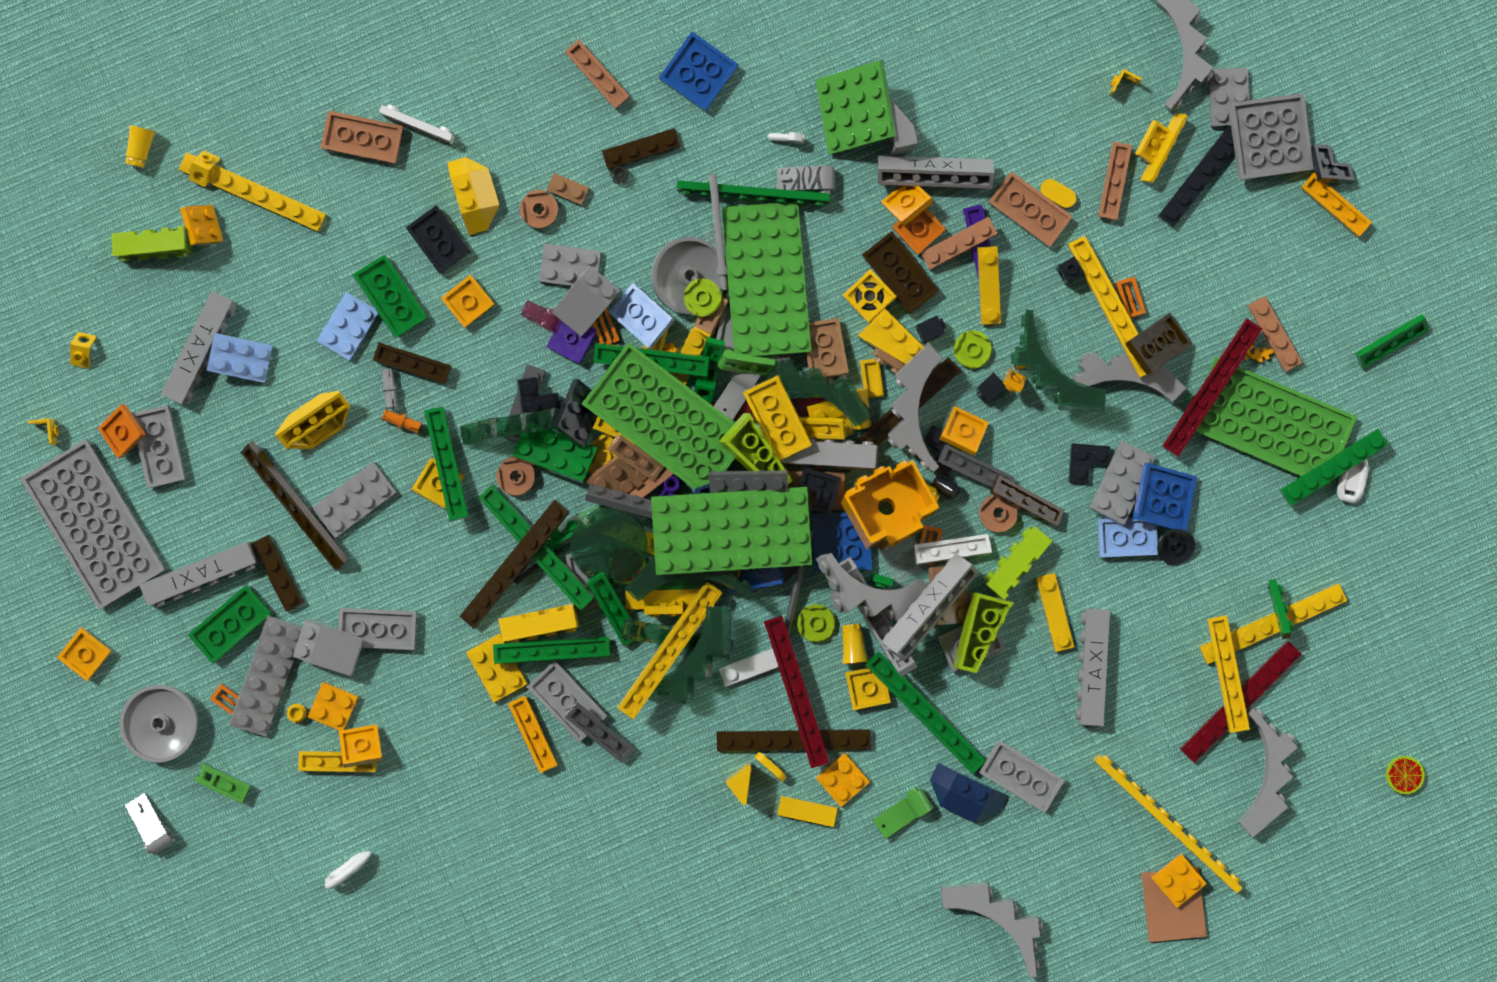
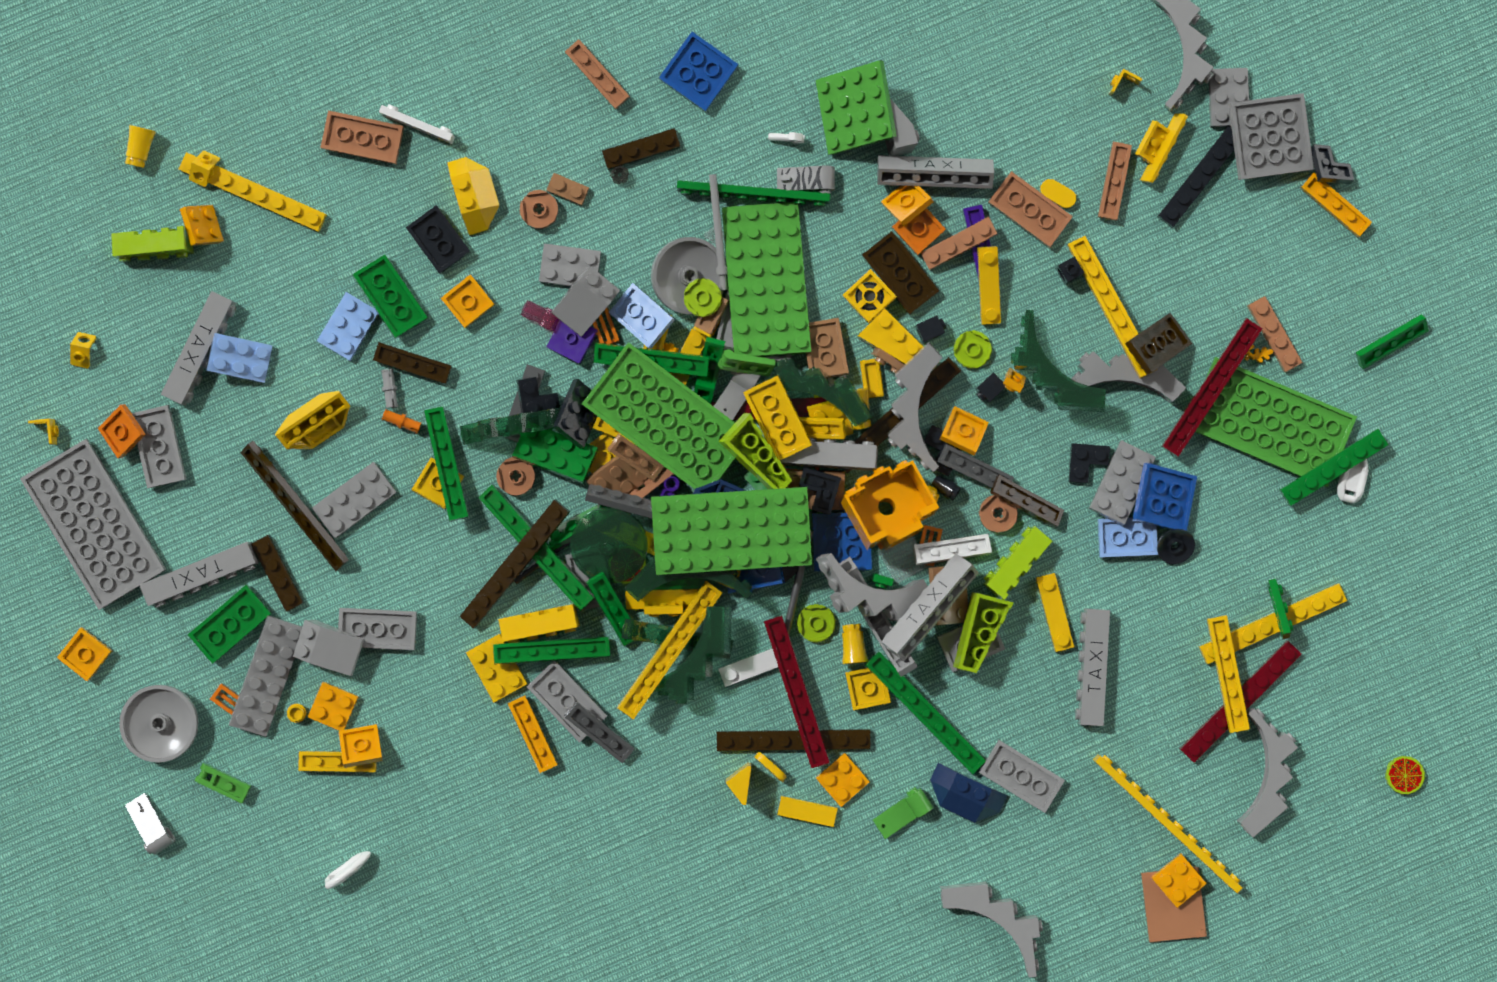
dark grey plate [709,470,788,493] -> none
orange tile [1115,276,1146,318] -> none

